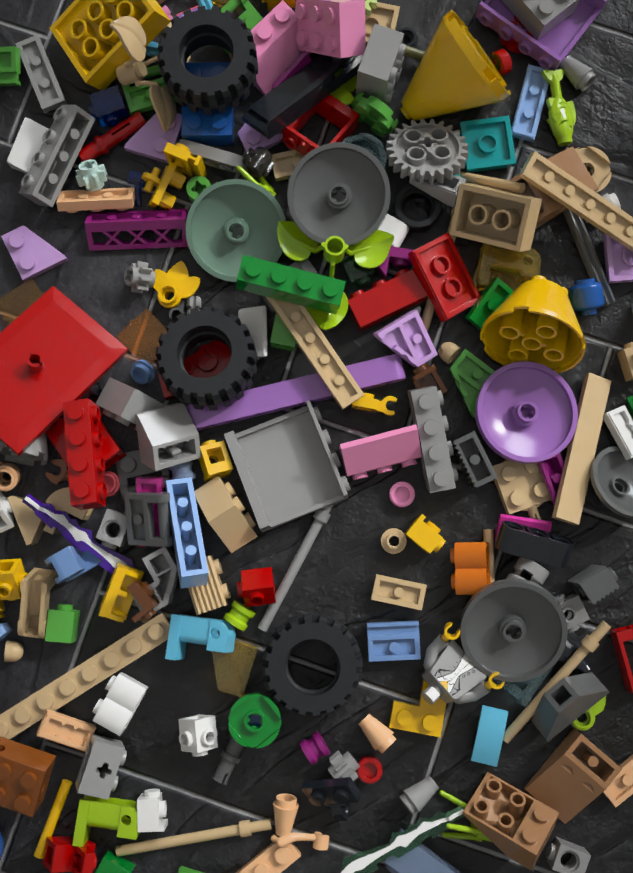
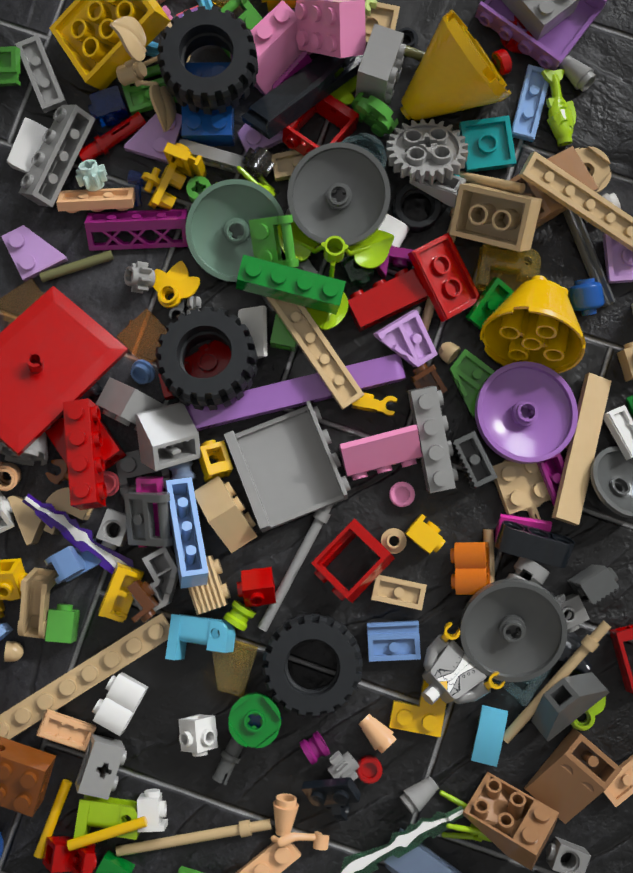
none -> olive bar [39,250,114,282]
none -> yellow bar [67,816,147,851]
none -> bright green plate [249,214,299,267]
none -> red window [311,519,395,603]

